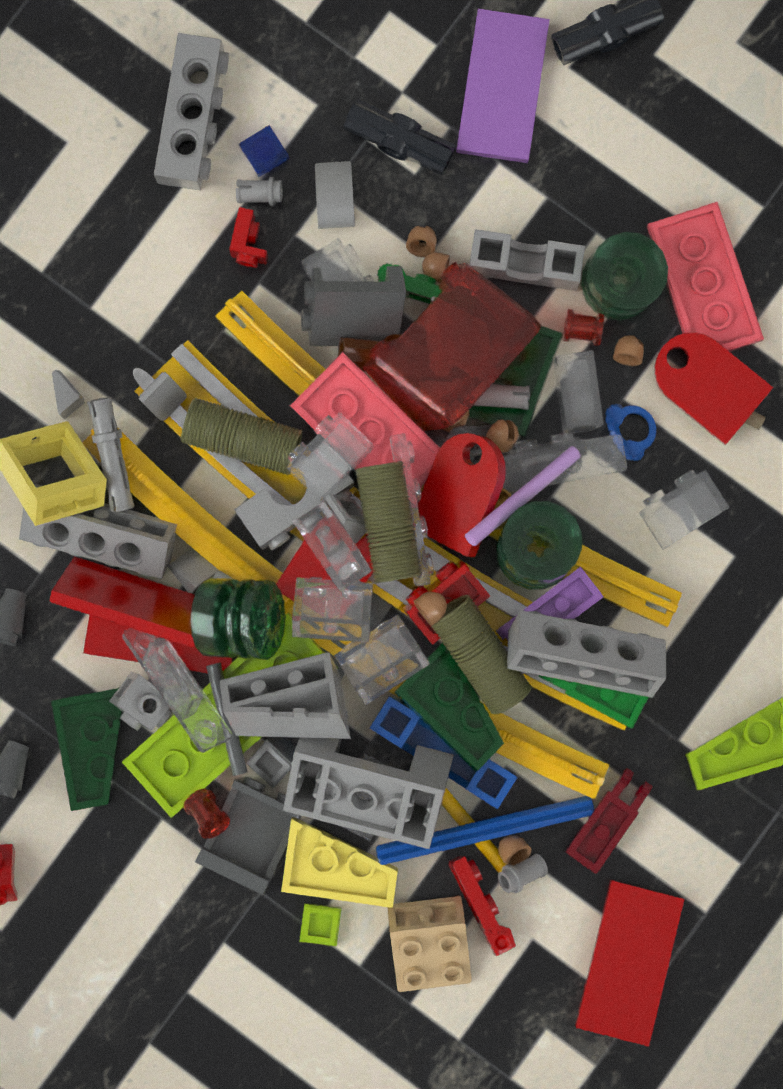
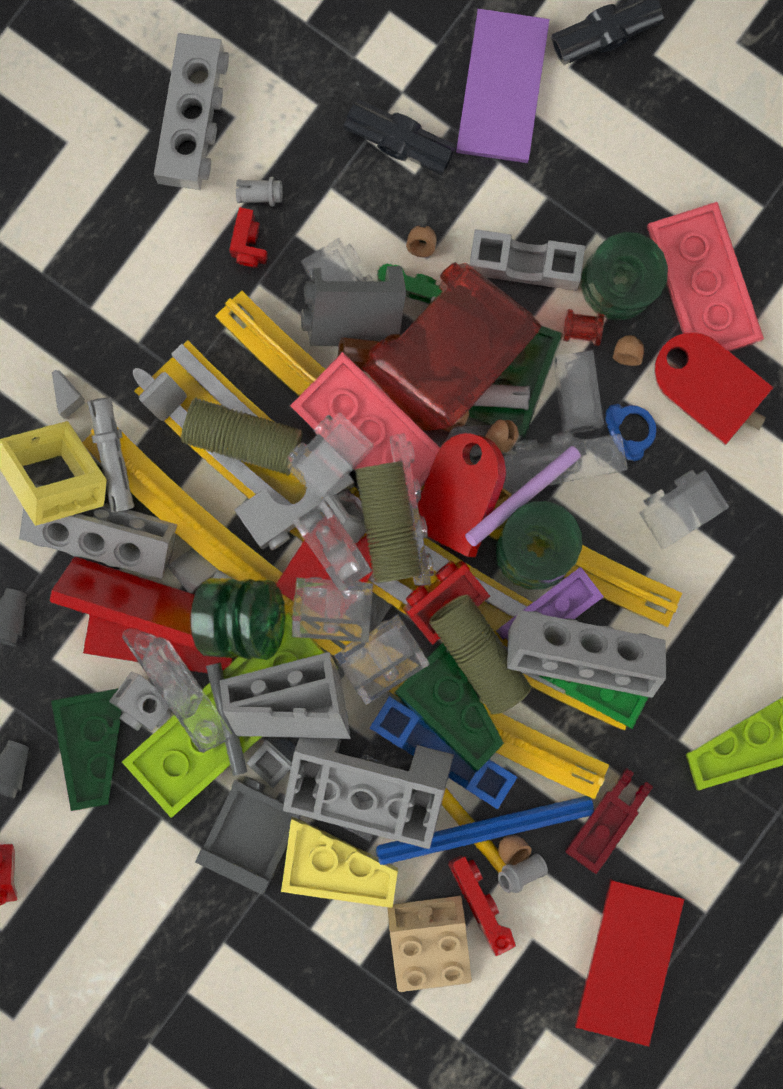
clear red bush [183,788,230,839] -> none
clear blue plate [239,125,289,177] -> none
lime tile [299,903,342,946] -> none
light grey panel [315,161,355,229] -> none
medium nougat hinge [414,592,447,626] -> none
medium nougat hinge [422,252,450,283] -> none

